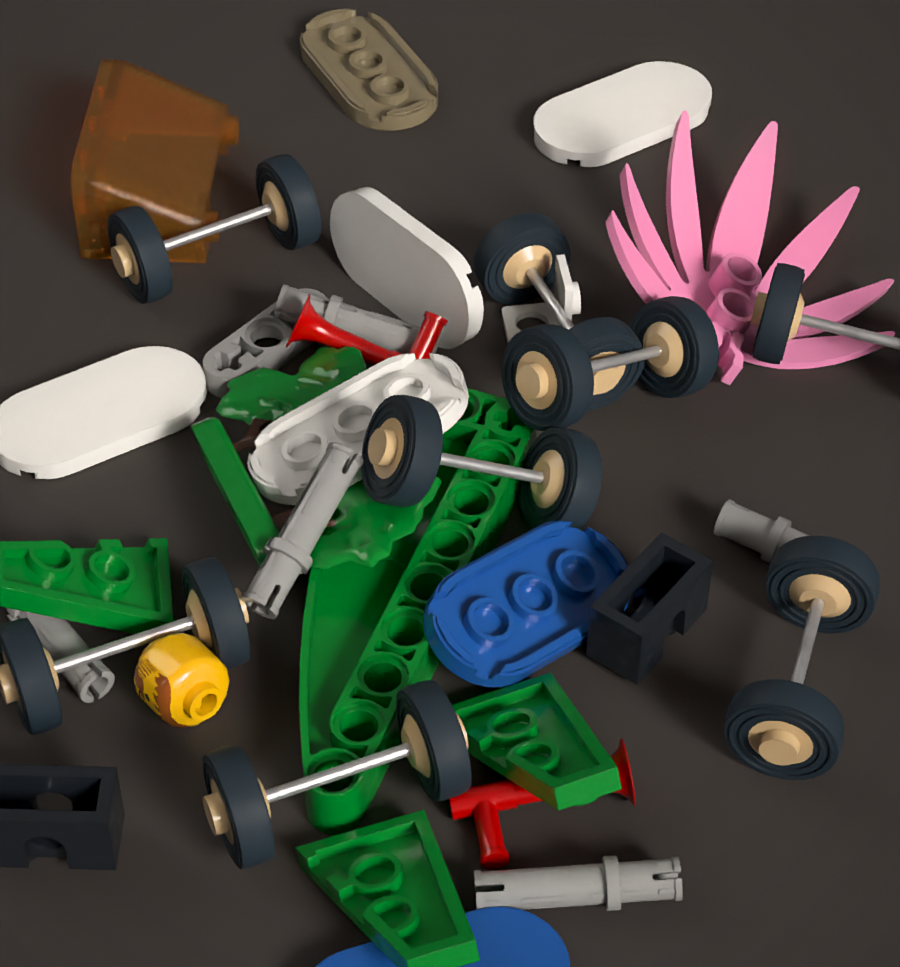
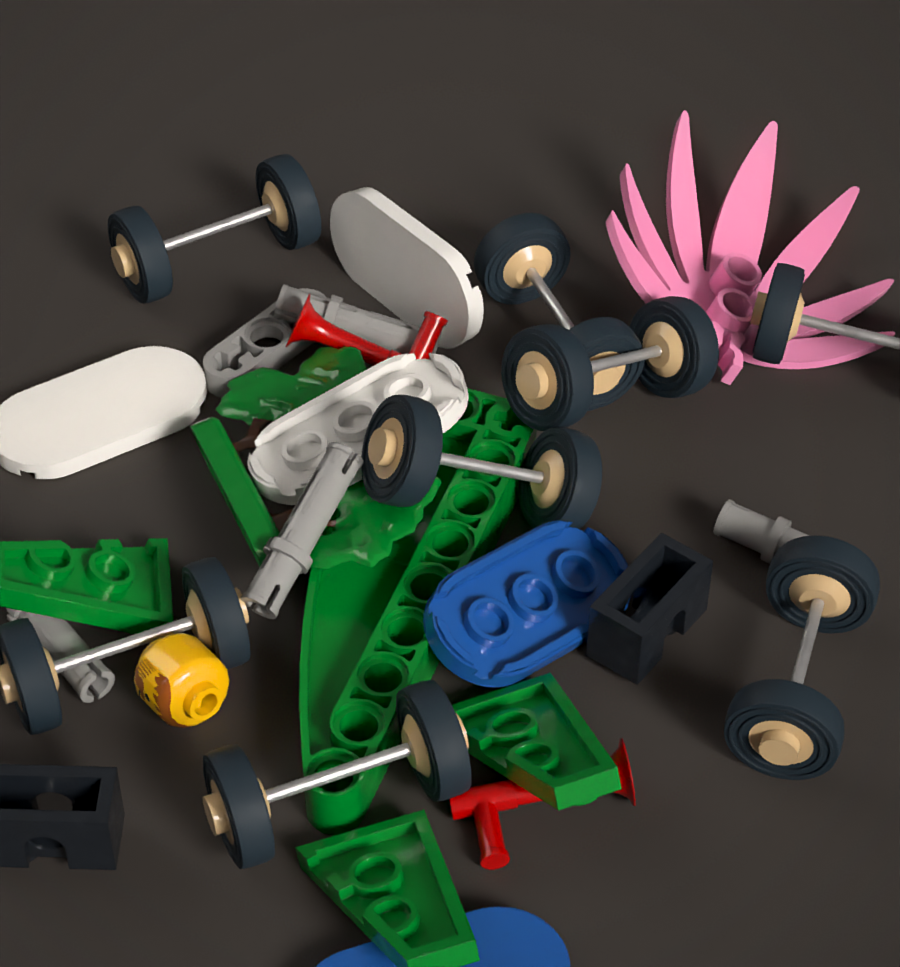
clear orange windscreen [71,59,239,263] -> none
dark tan tile [300,9,438,131] -> none
light grey pin [474,856,683,911] -> none
white bracket [501,254,581,343] -> none
white tile [534,61,712,167] -> none

